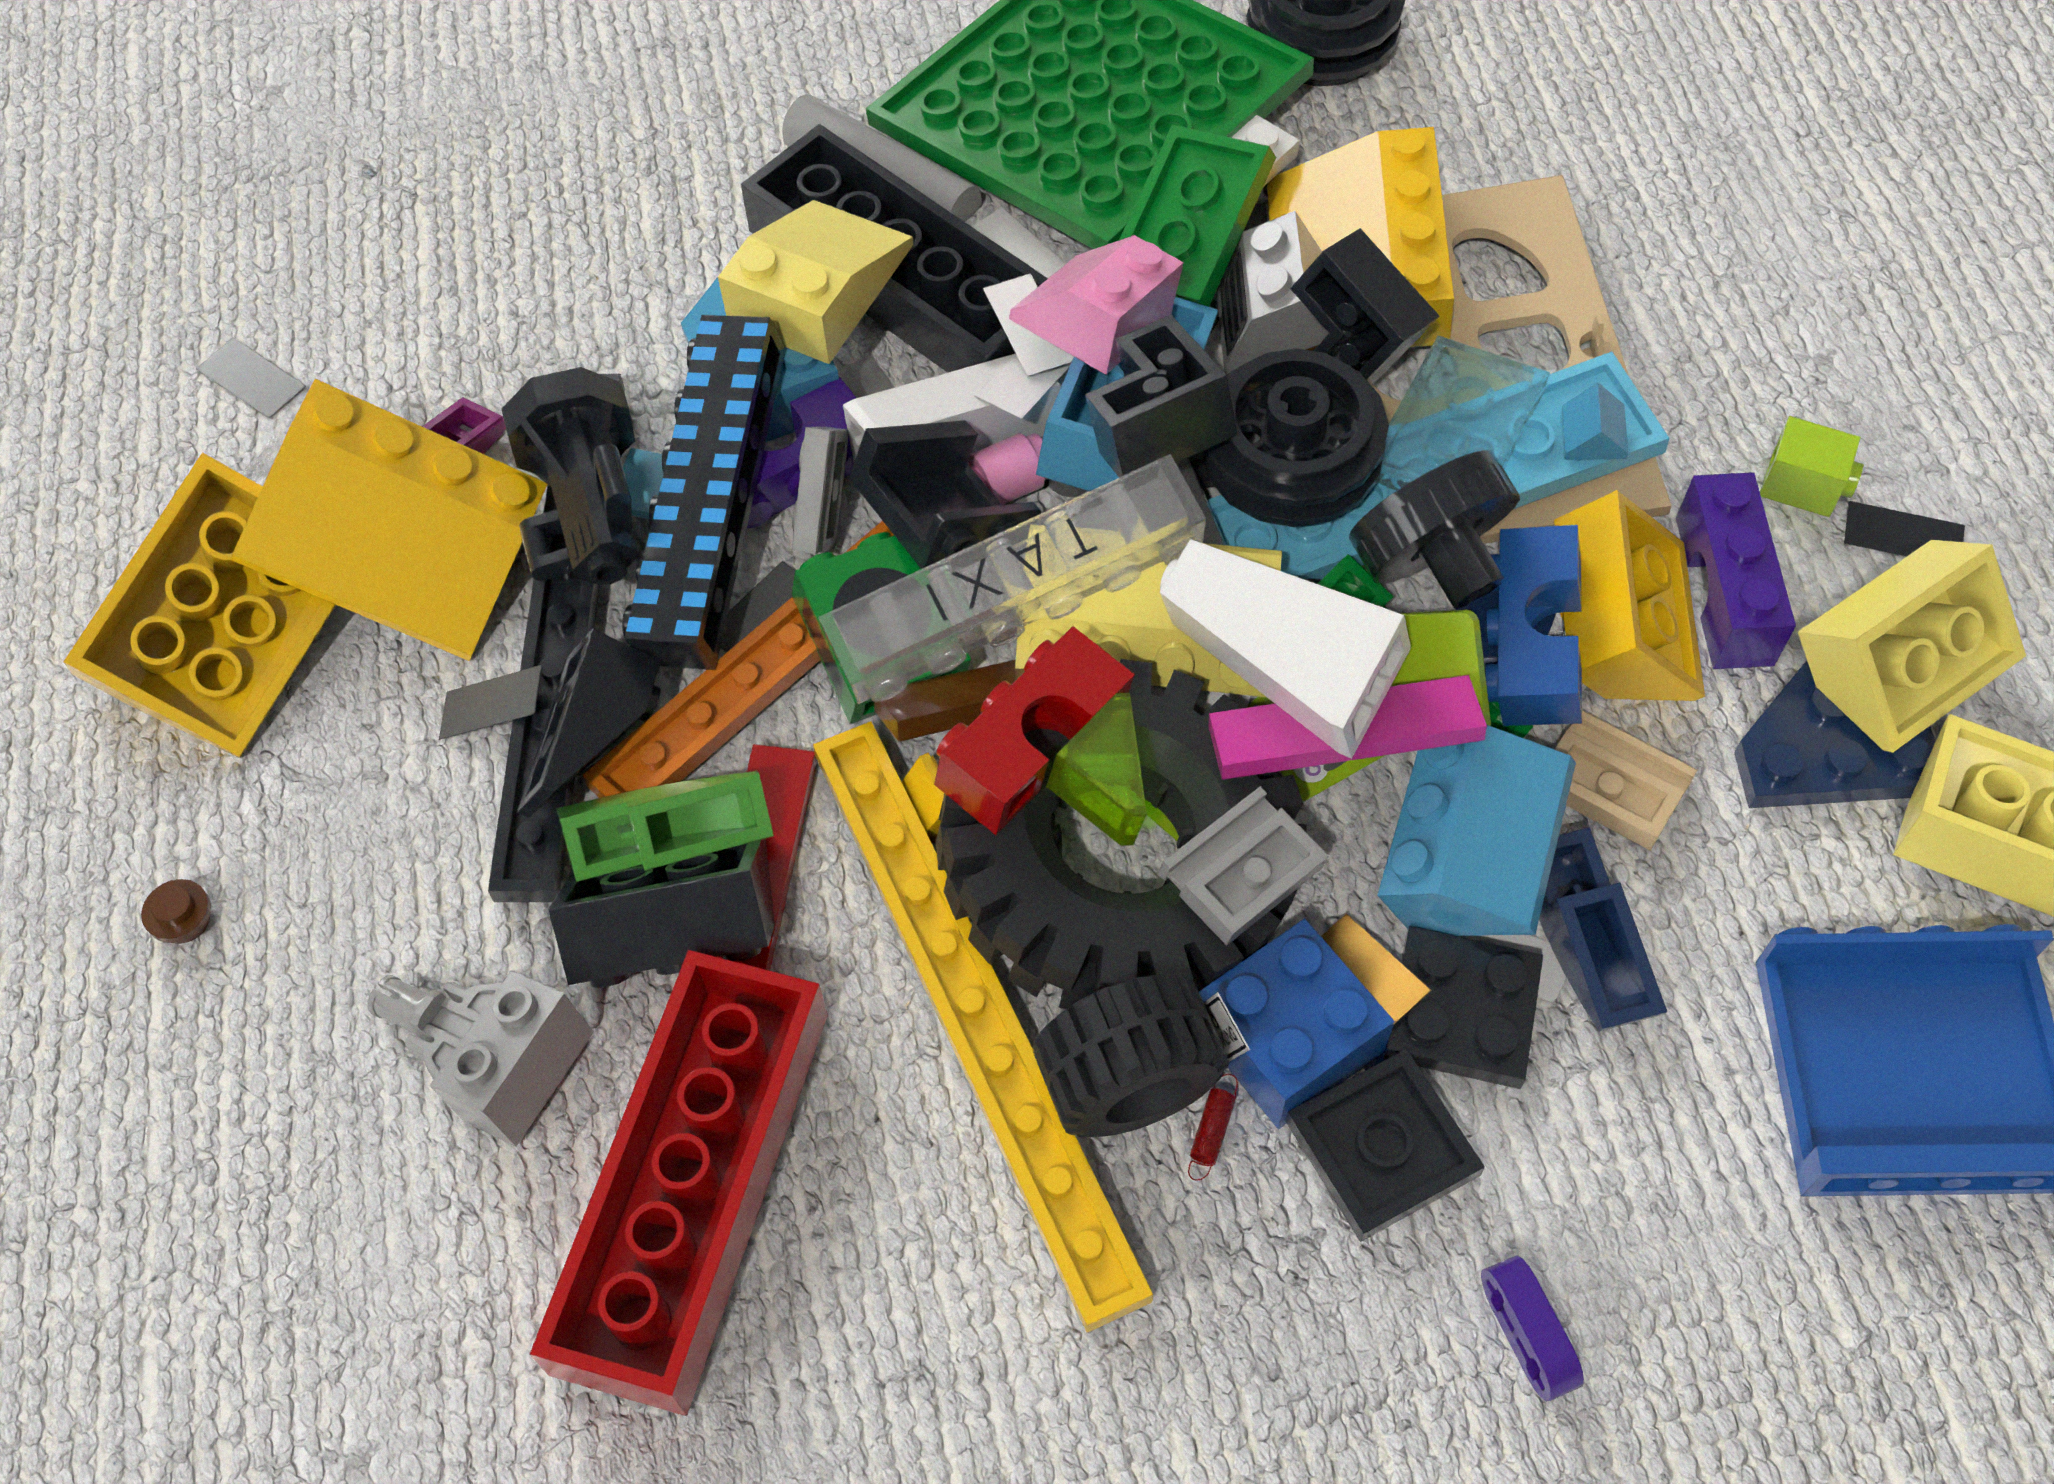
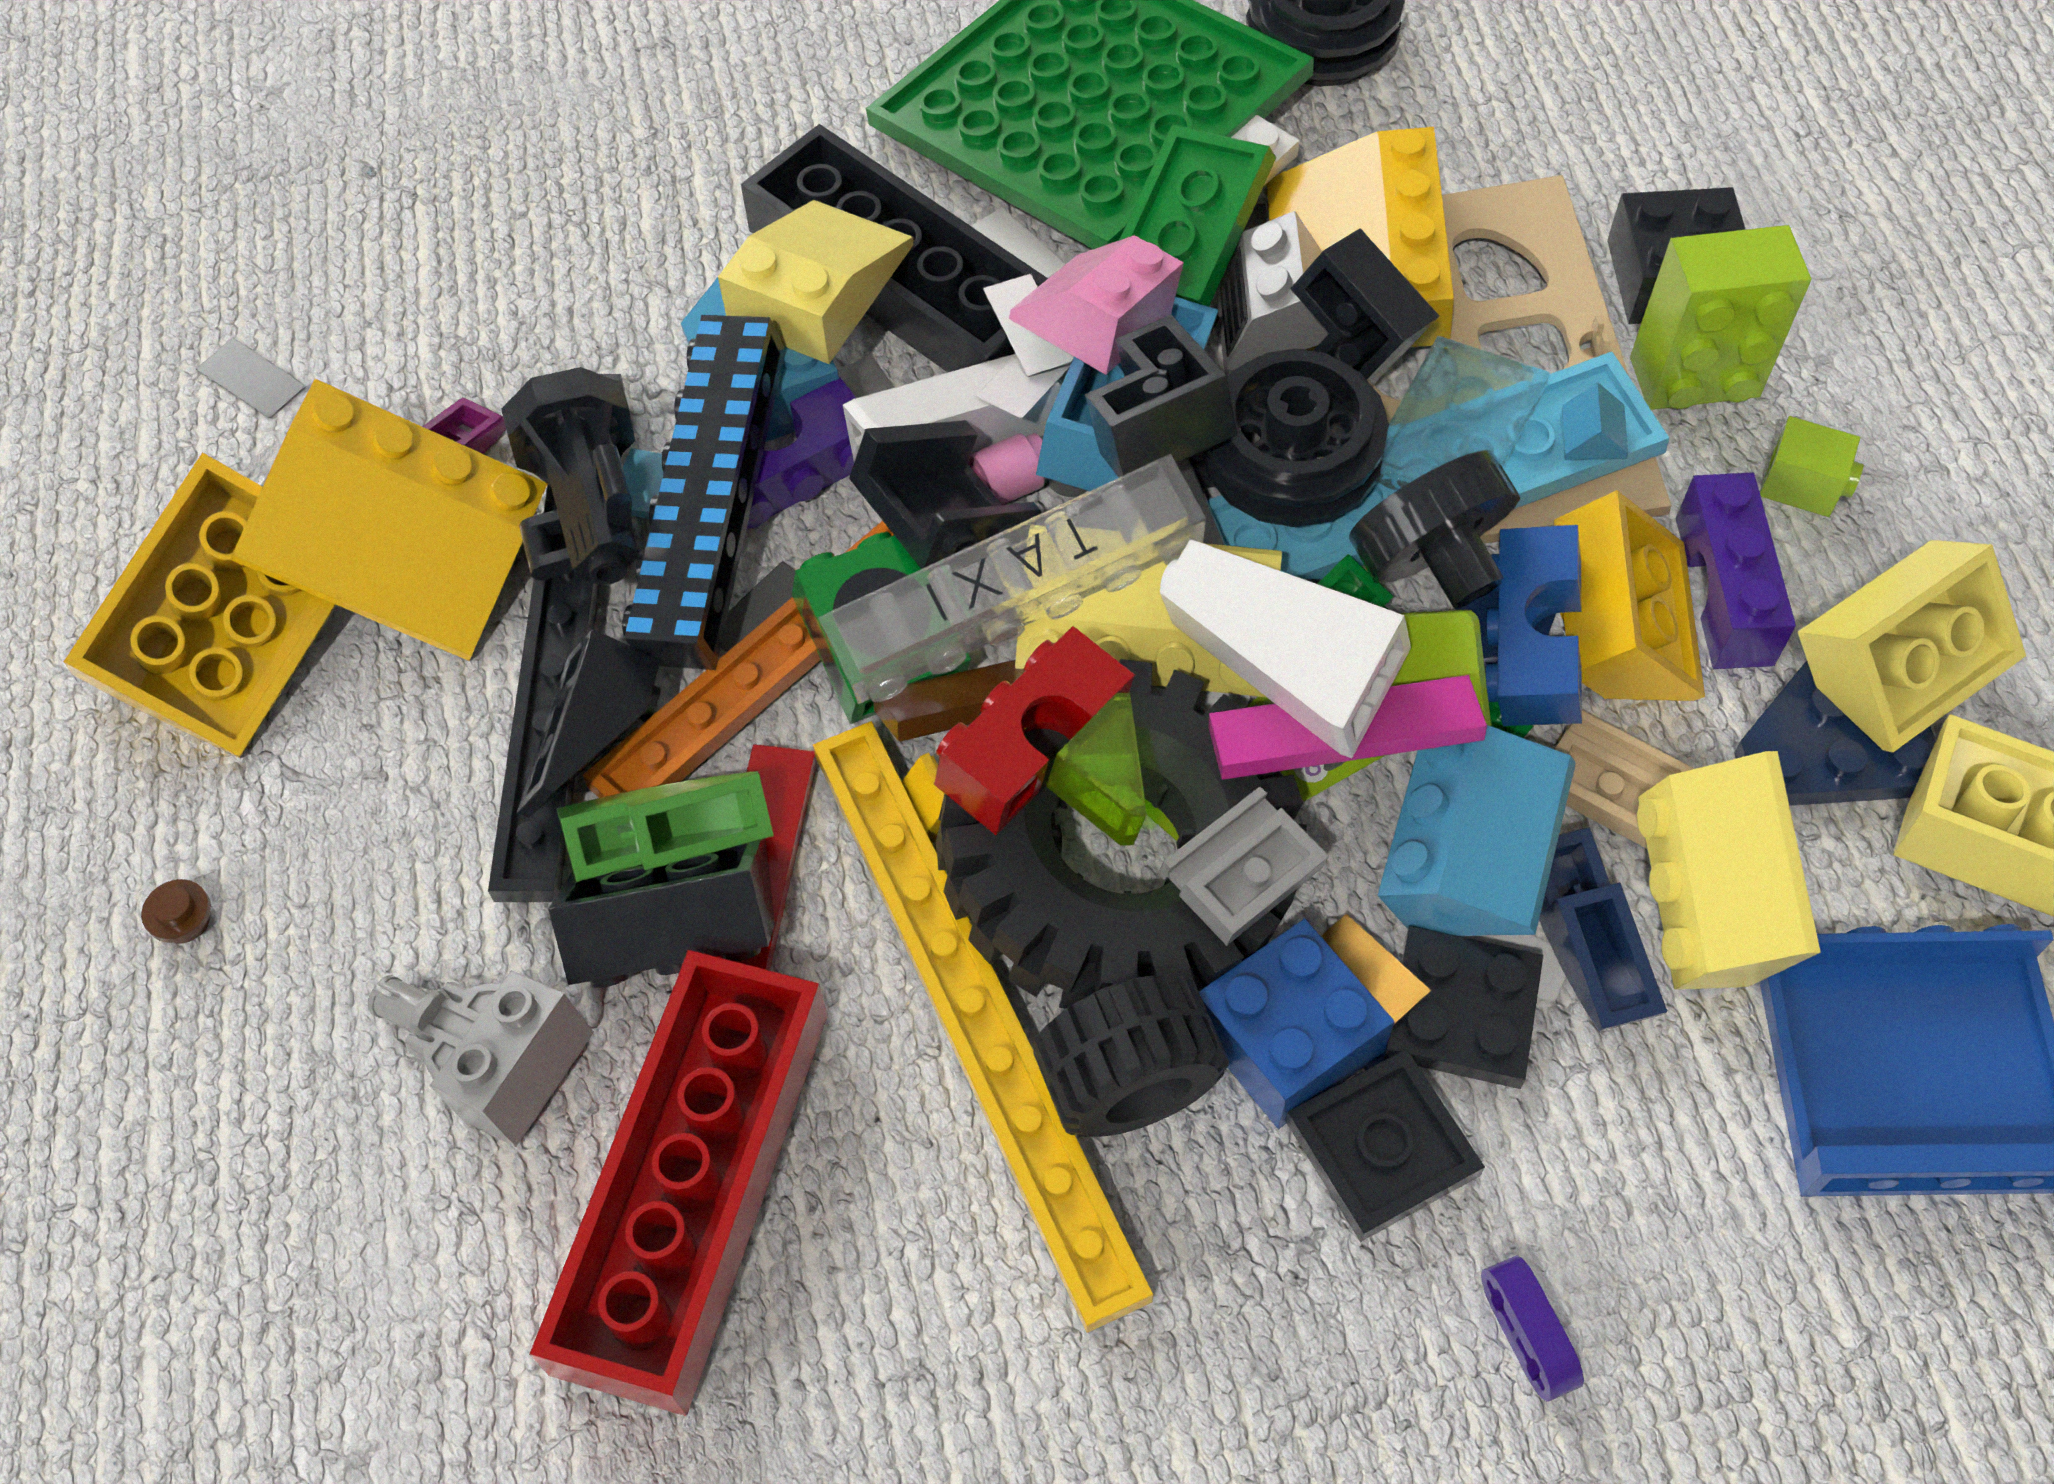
dark grey sticker [439,665,542,740] -> none
light grey brick [782,94,982,222] -> none
light grey plate [791,426,849,554] -> none
red piece [1188,1074,1238,1181] -> none
white sticker [1204,992,1250,1062] -> none
black sticker [1844,501,1965,557] -> none
none -> black brick [1607,187,1745,324]
none -> lime brick [1630,225,1812,410]
none -> light yellow slope [1637,751,1821,990]

